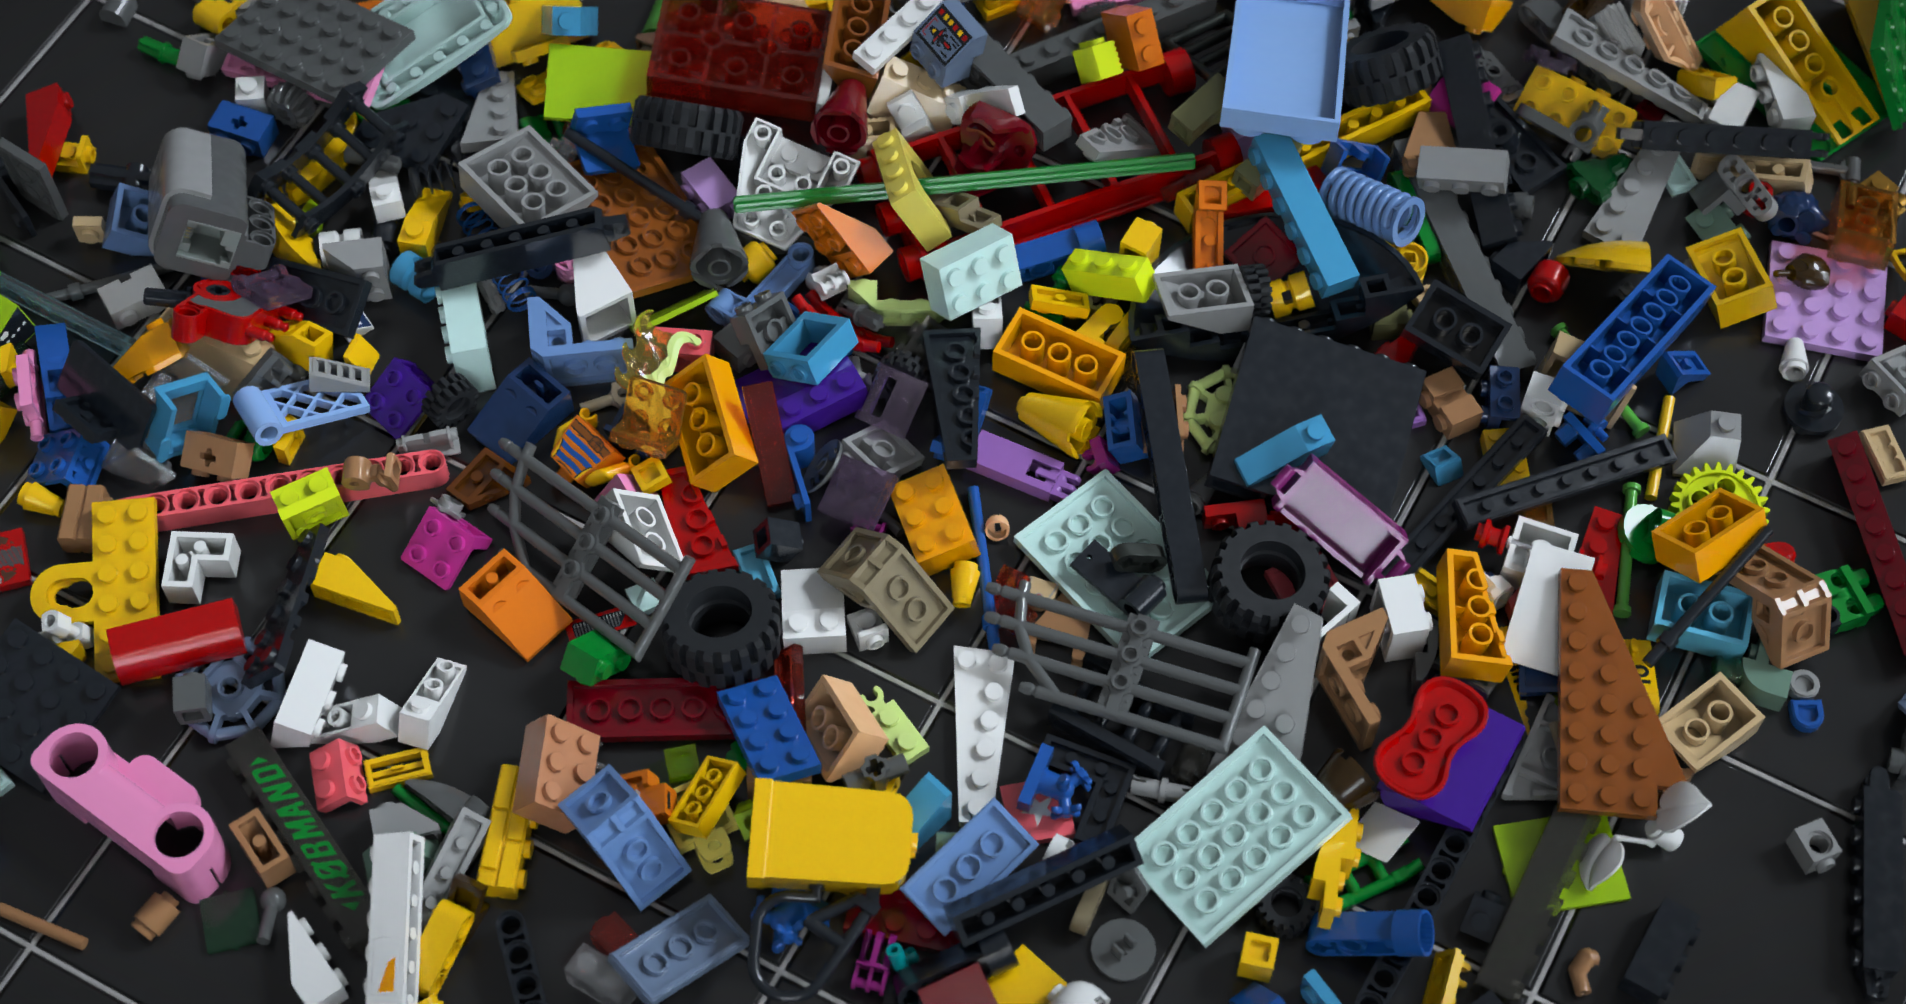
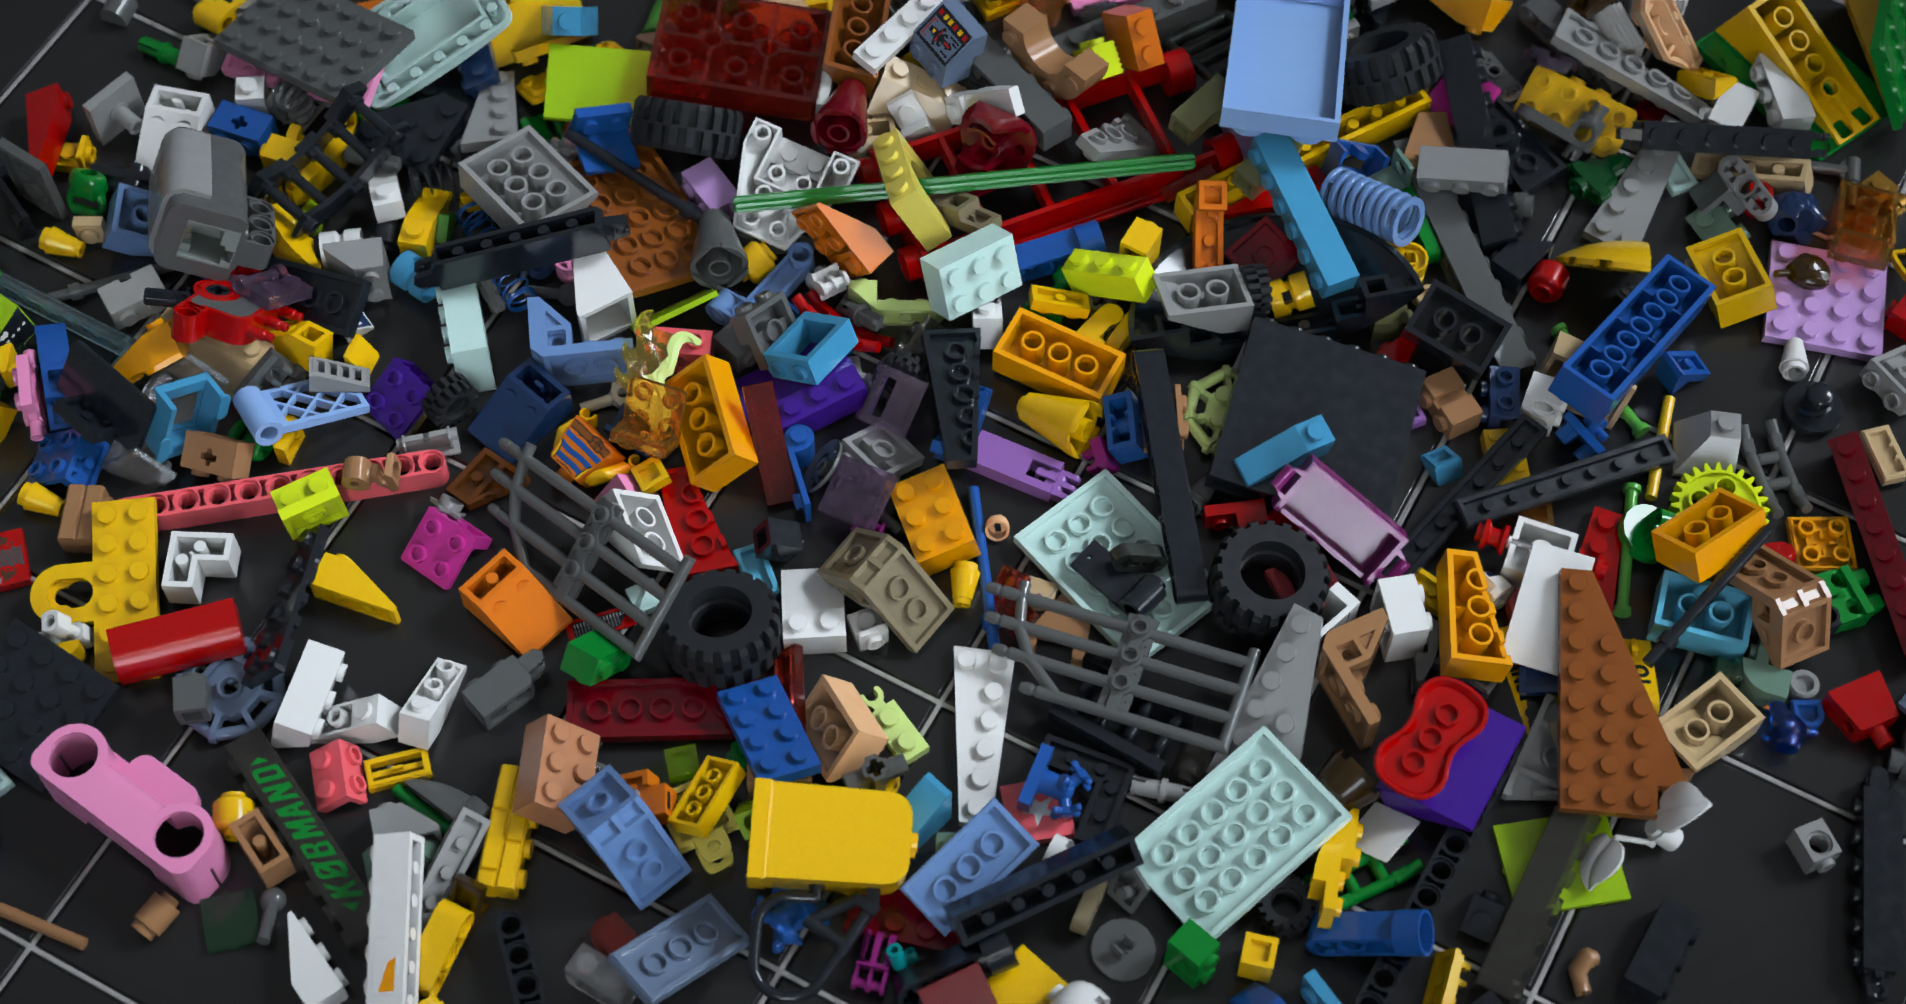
none -> yellow cone [38,226,86,258]
none -> green piece [66,168,108,216]
none -> light grey tile [82,71,145,145]
none -> white slope [135,84,215,171]
none -> yellow head [212,791,255,842]
none -> yellow brick [259,123,305,169]
none -> bright green tile [436,211,457,243]
none -> dark grey hinge [461,648,547,731]
none -> medium nougat brick [1002,3,1109,100]
none -> green brick [1163,918,1220,990]
none -> sand green bracket [1368,148,1414,191]
none -> dark grey piece [1740,419,1813,519]
none -> clear blue animal [1763,701,1819,755]
none -> light orange tile [1785,516,1858,574]
none -> red torso [1822,670,1899,751]

